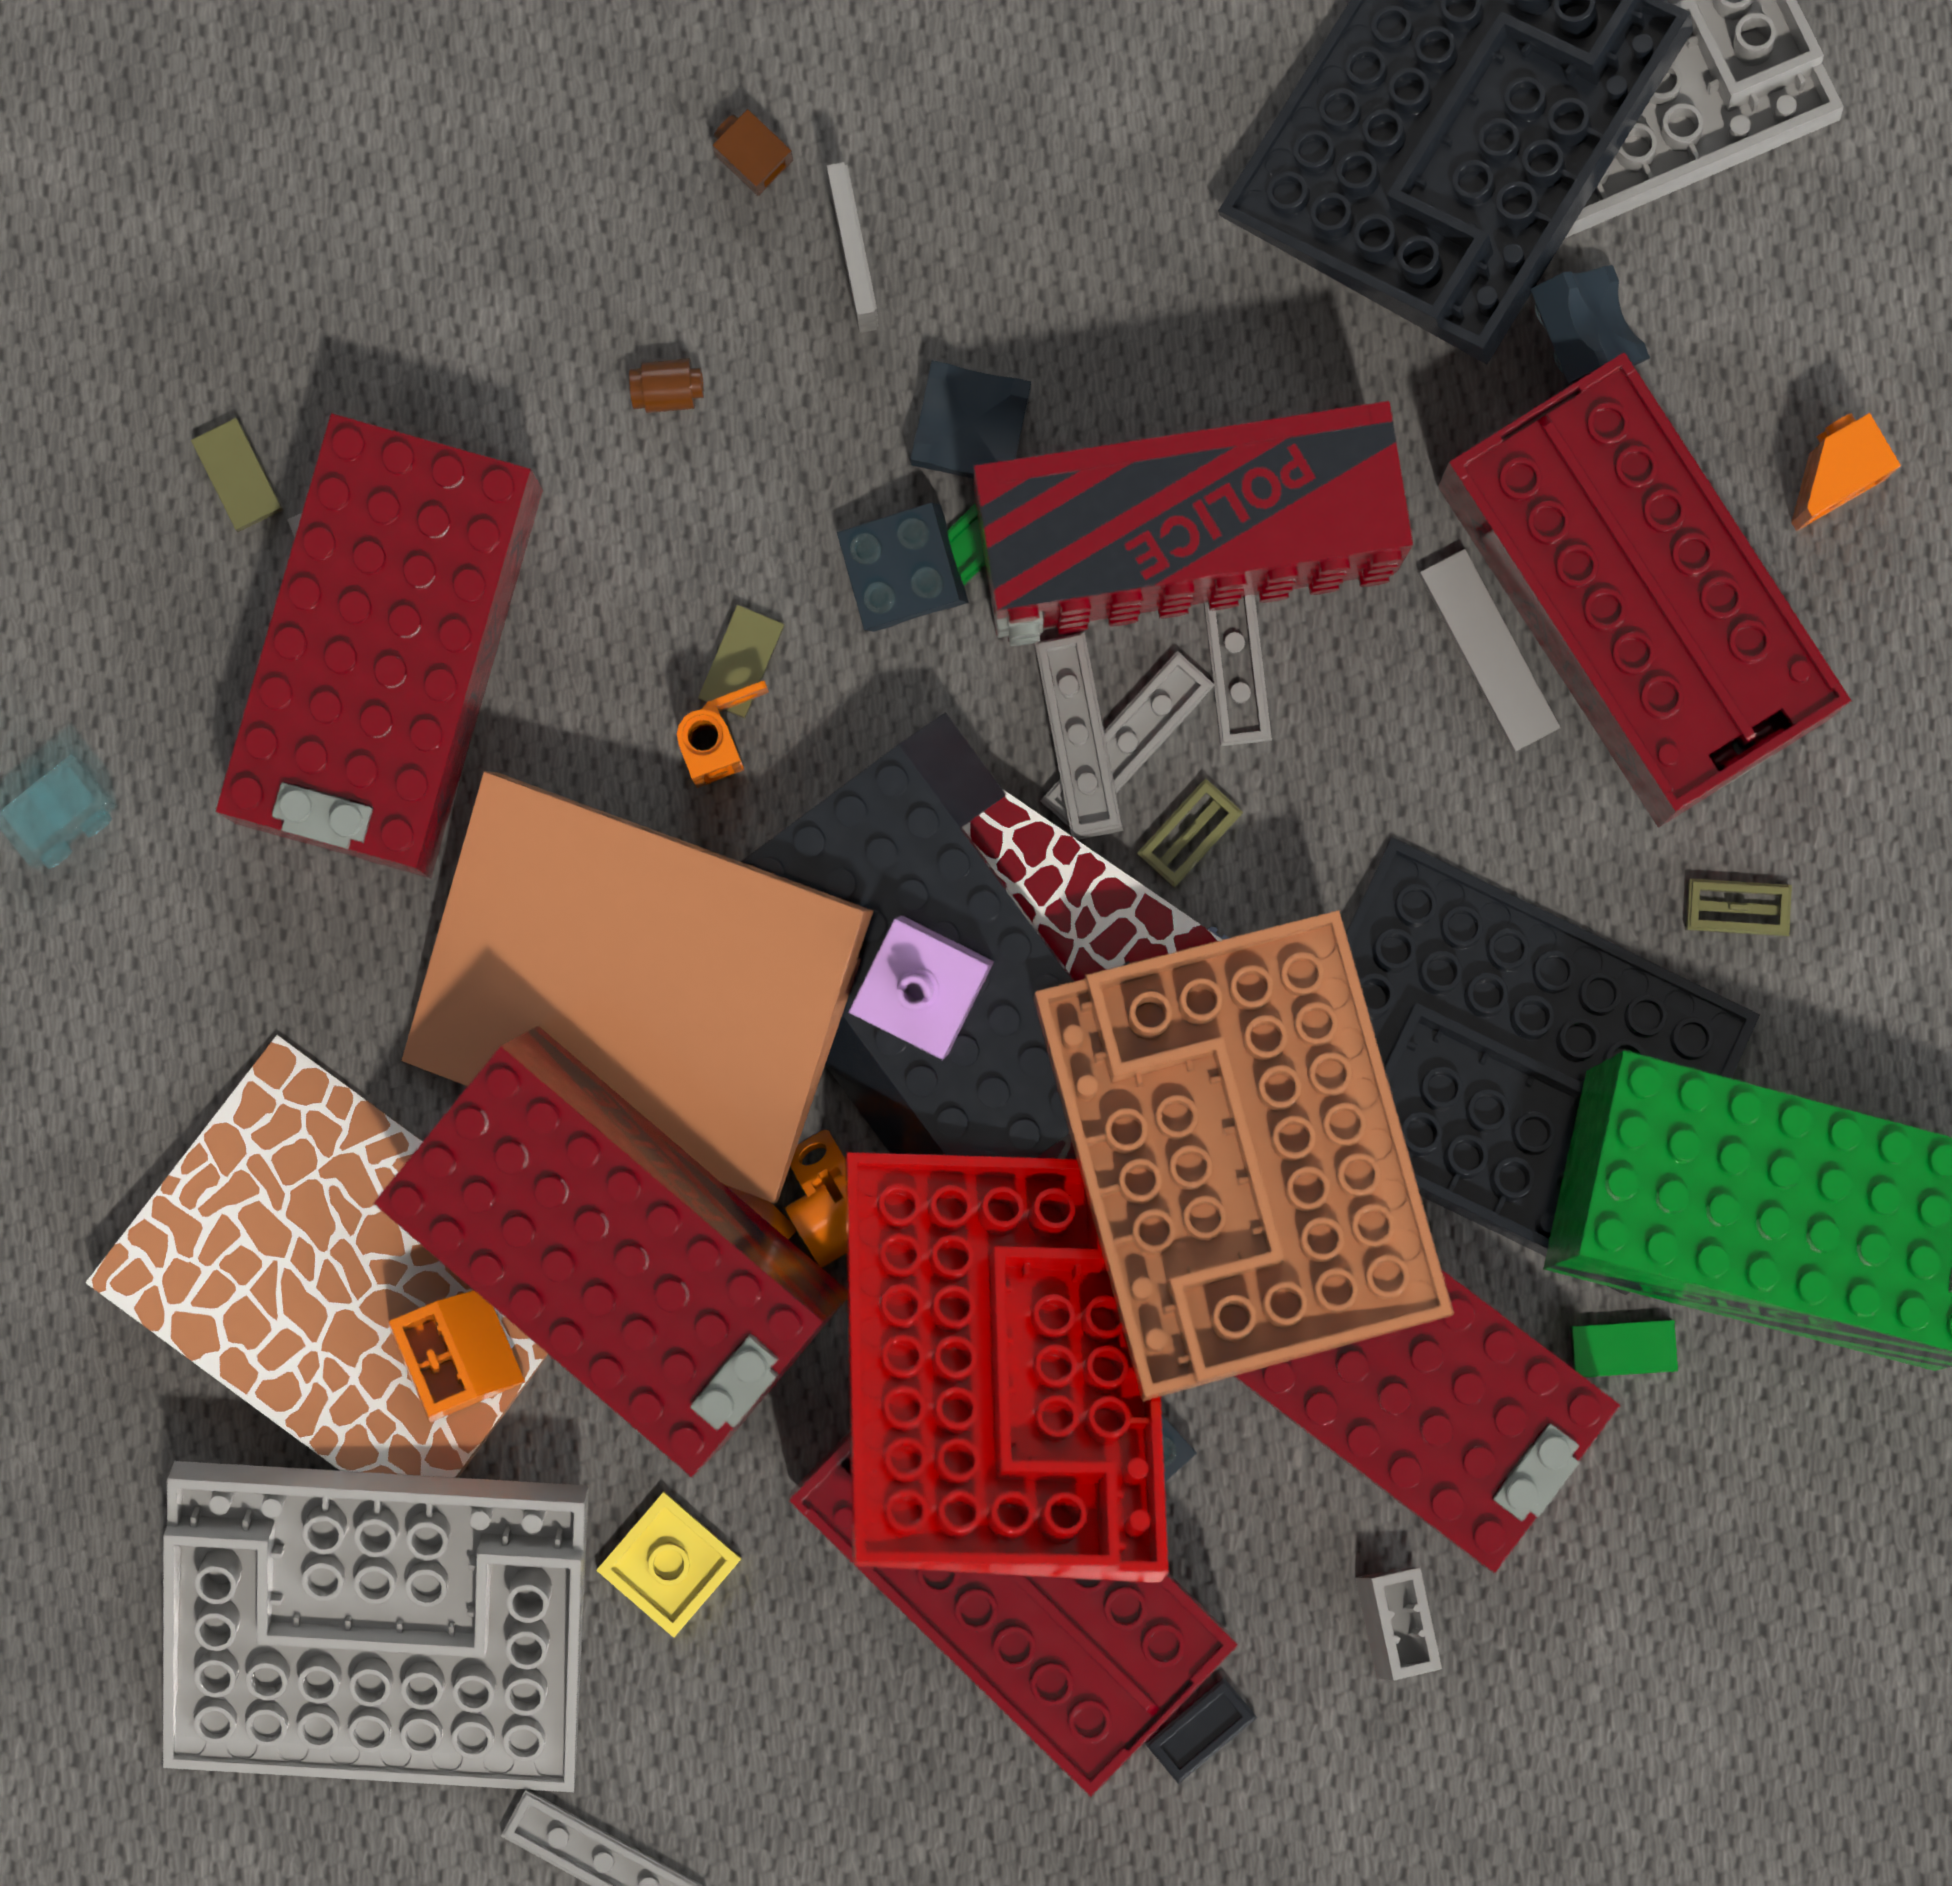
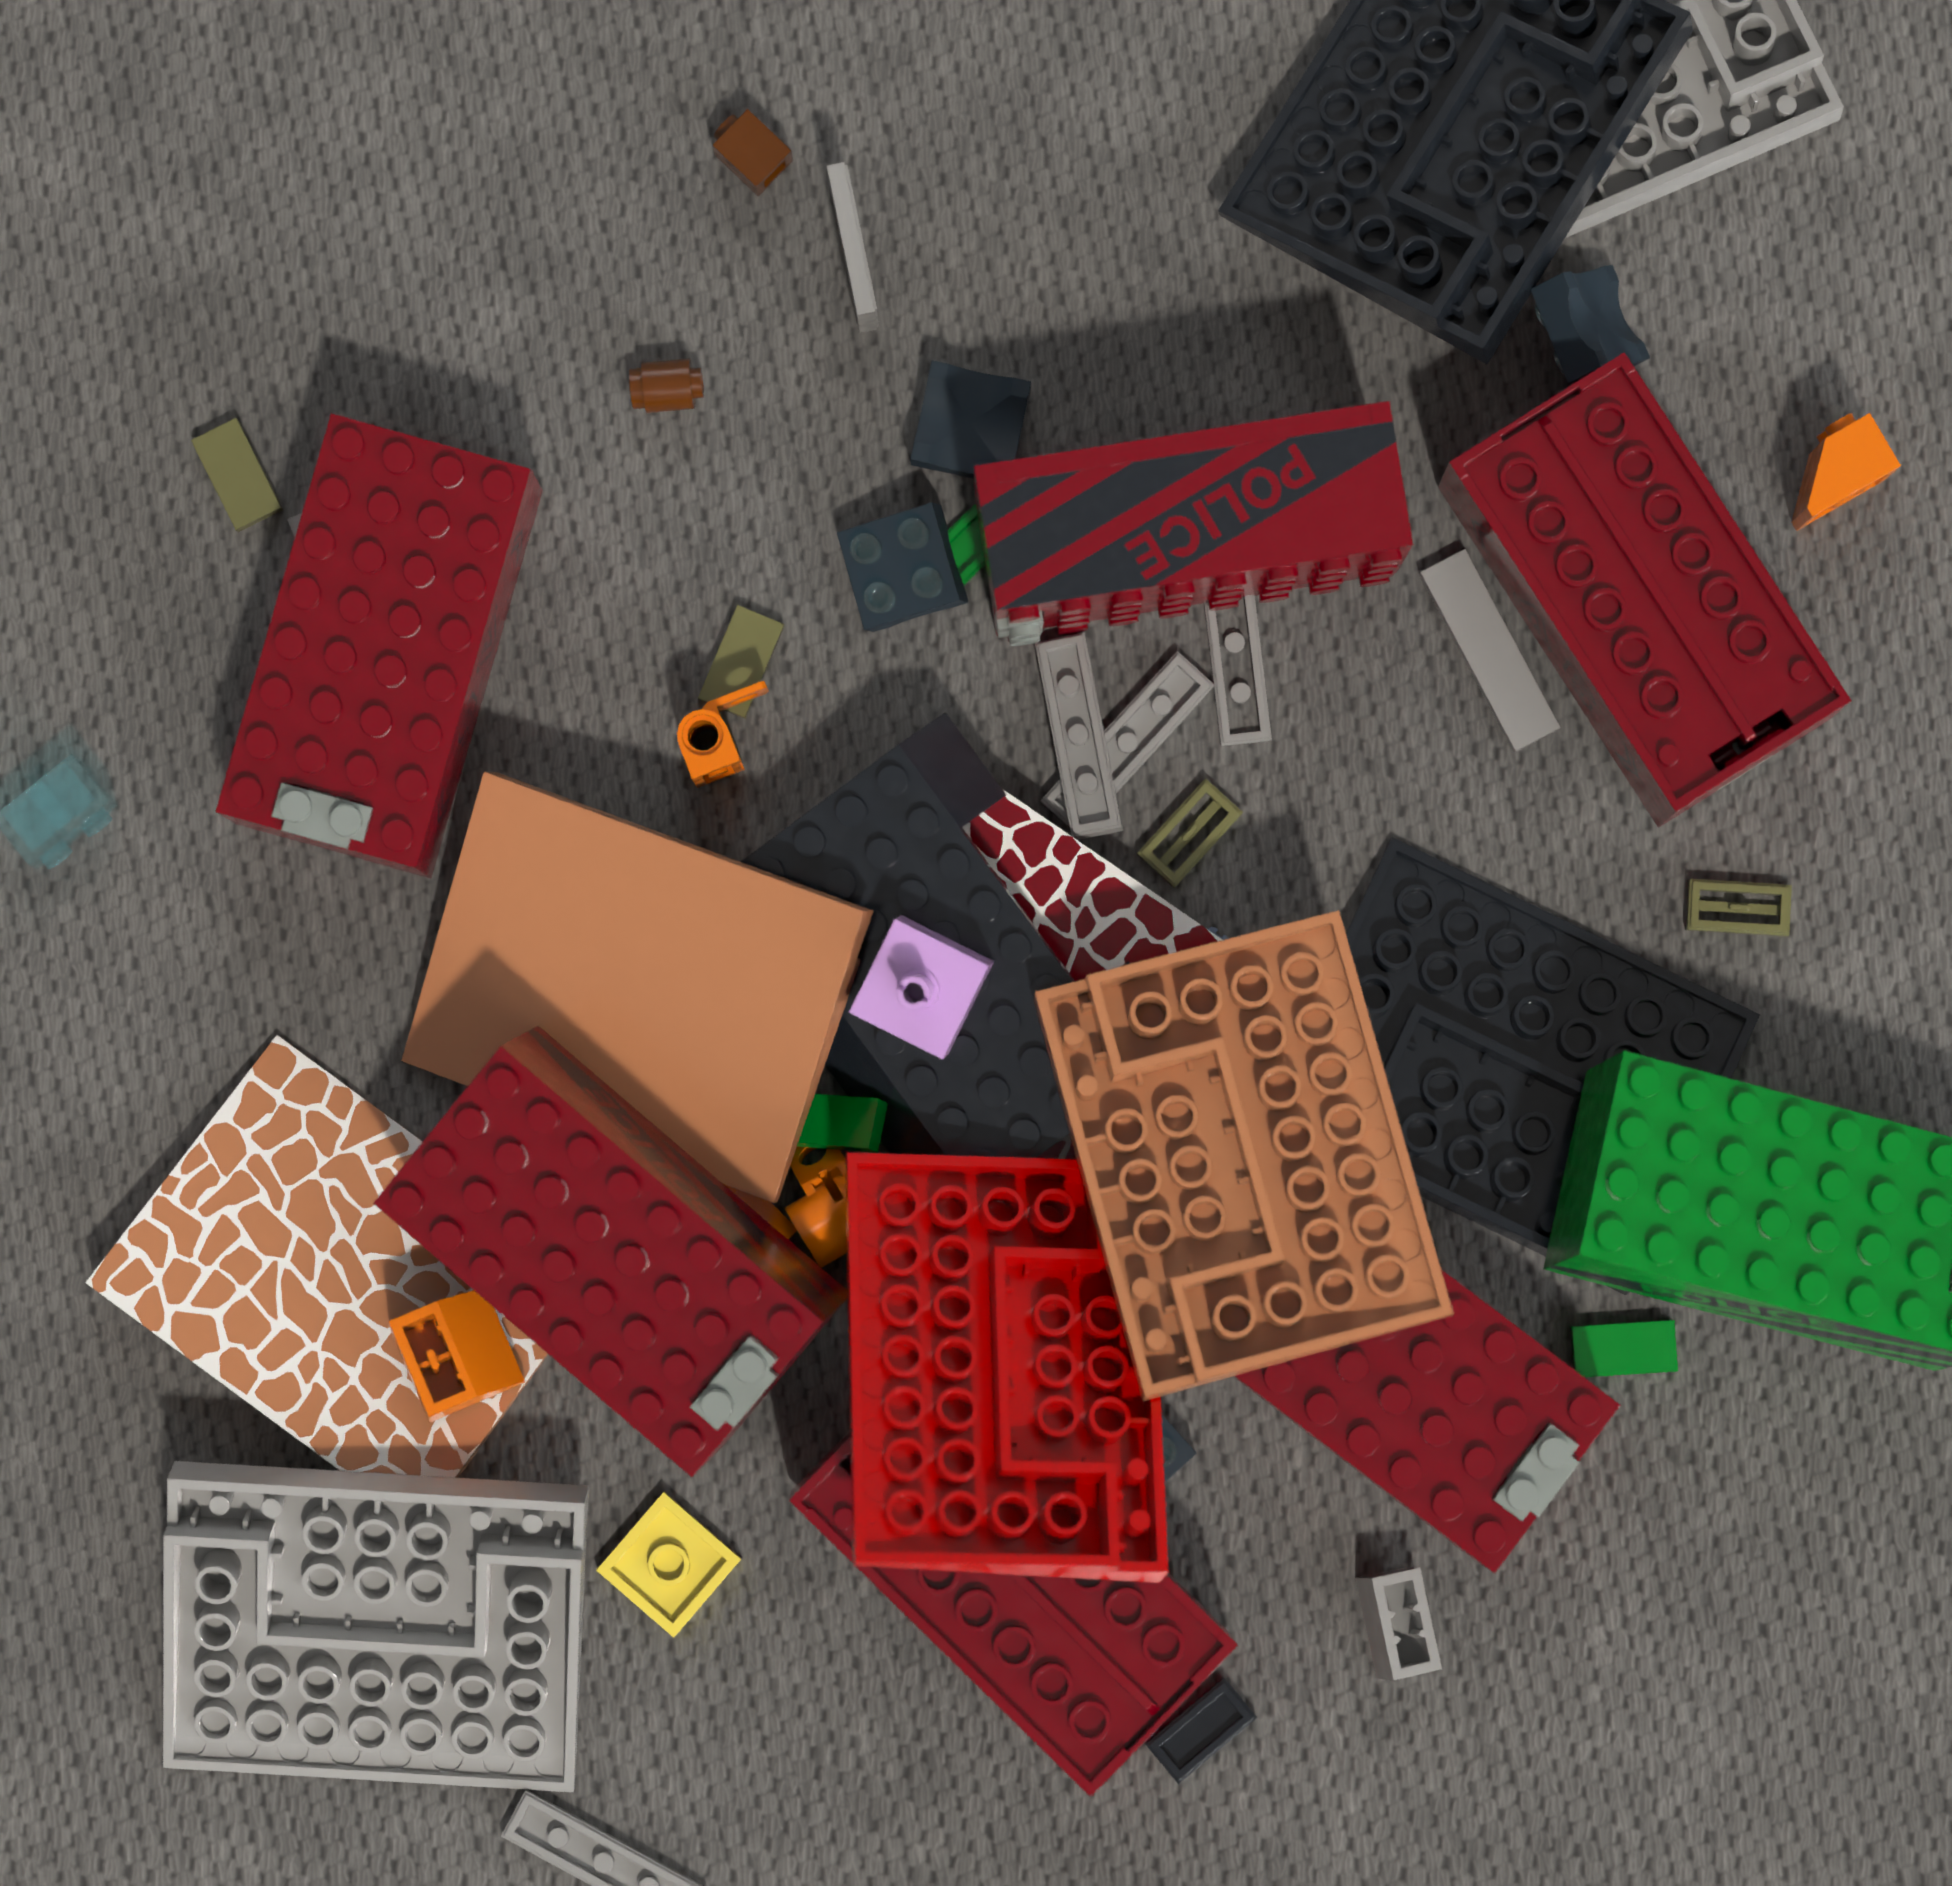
none -> green tile [797,1094,888,1153]

